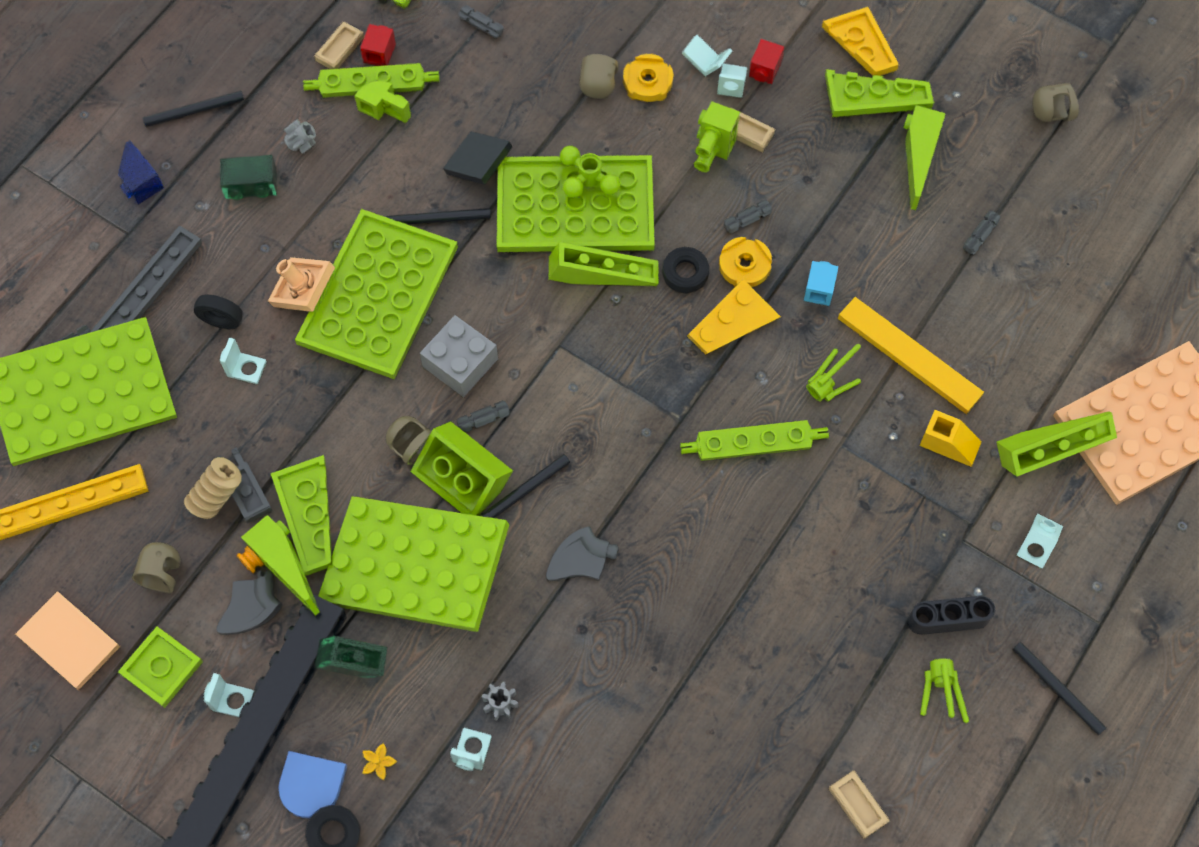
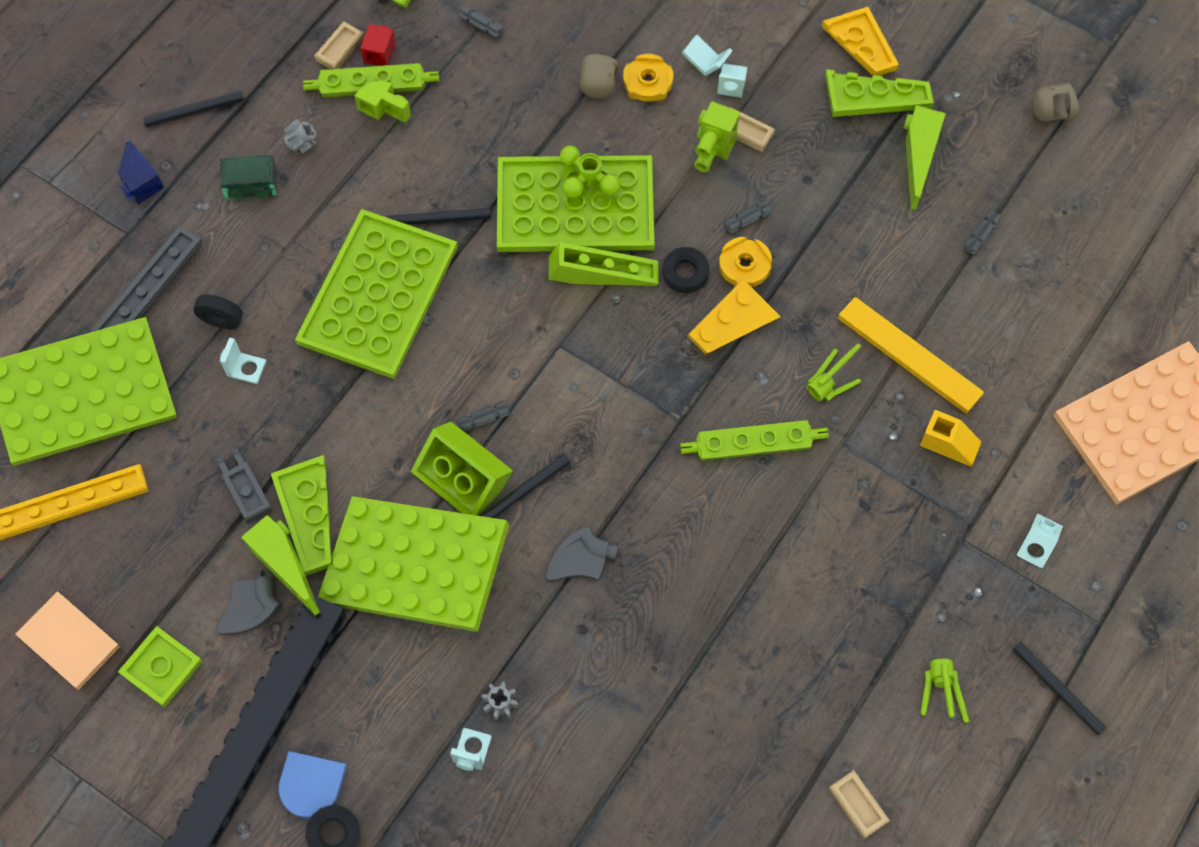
dark tan helmet [132,542,181,593] -> none
tan piece [184,457,242,519] -> none
light aqua bracket [204,673,254,717] -> none
light orange bush [236,546,264,574] -> none
light nougat plate [268,257,335,312] -> none
clear green brick [315,636,388,678] -> none
yellow plant [363,743,397,780] -> none
dark tan helmet [386,416,432,465] -> none
light grey brick [420,315,498,397] -> none
black tile [443,131,512,185] -> none
red brick [749,39,784,84] -> none
medium azure brick [804,261,838,306] -> none
black beam [907,596,995,635] -> none
lime slope [996,411,1117,476] -> none

